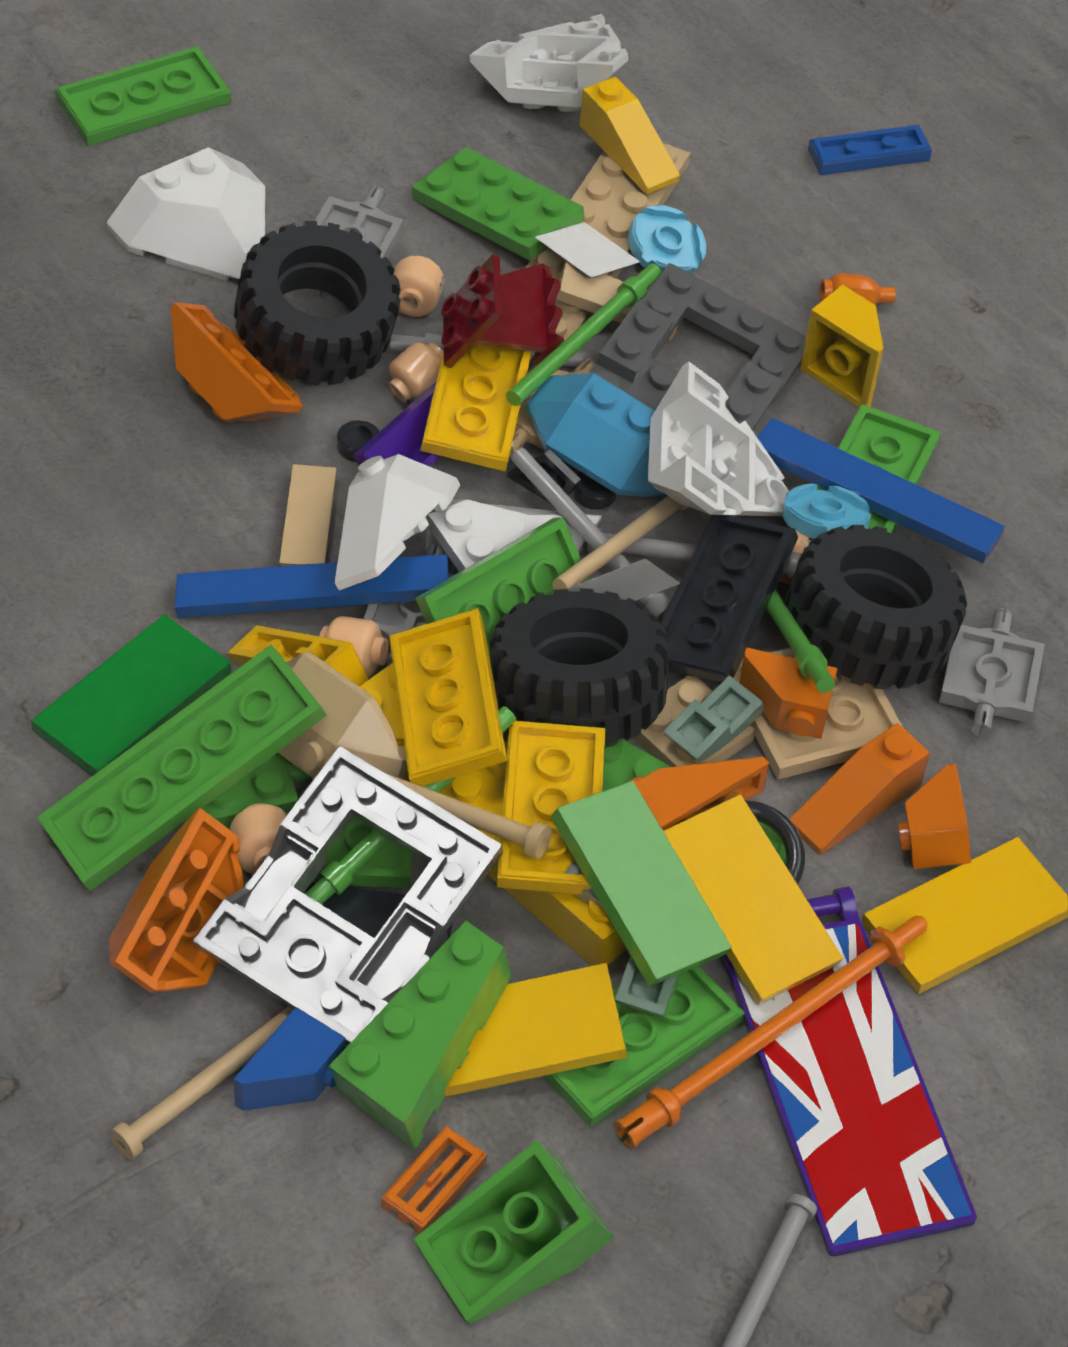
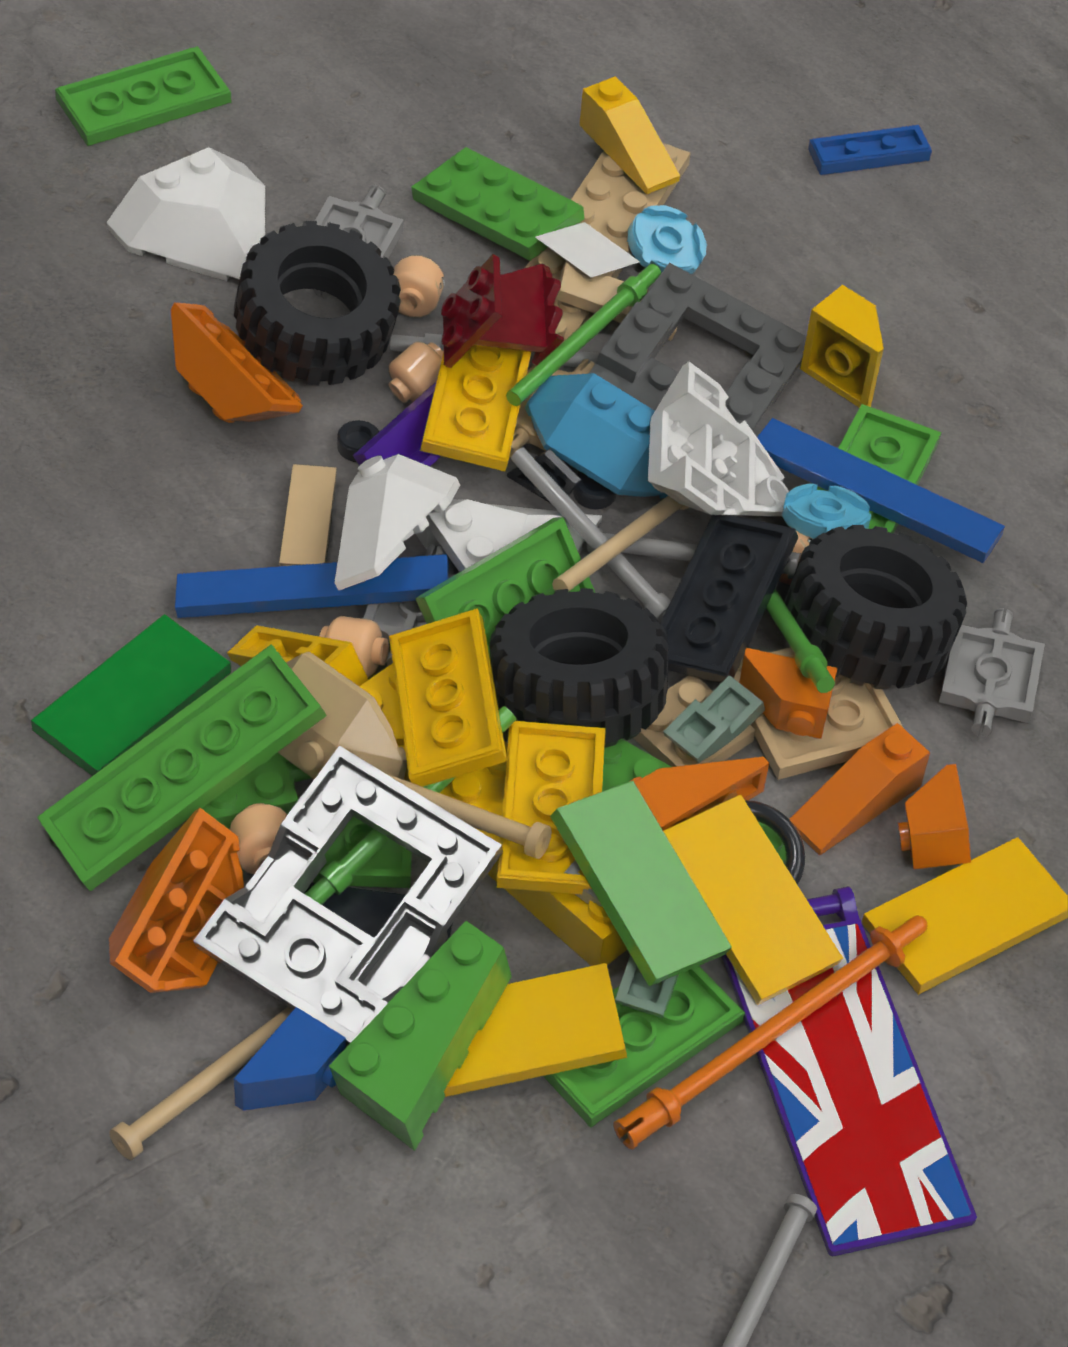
orange tile [381,1126,487,1234] -> none
bright green slope [413,1140,615,1324] -> none
white wedge [470,14,628,112] -> none
white sticker [567,559,680,601] -> none
orange plant [819,273,896,305] -> none

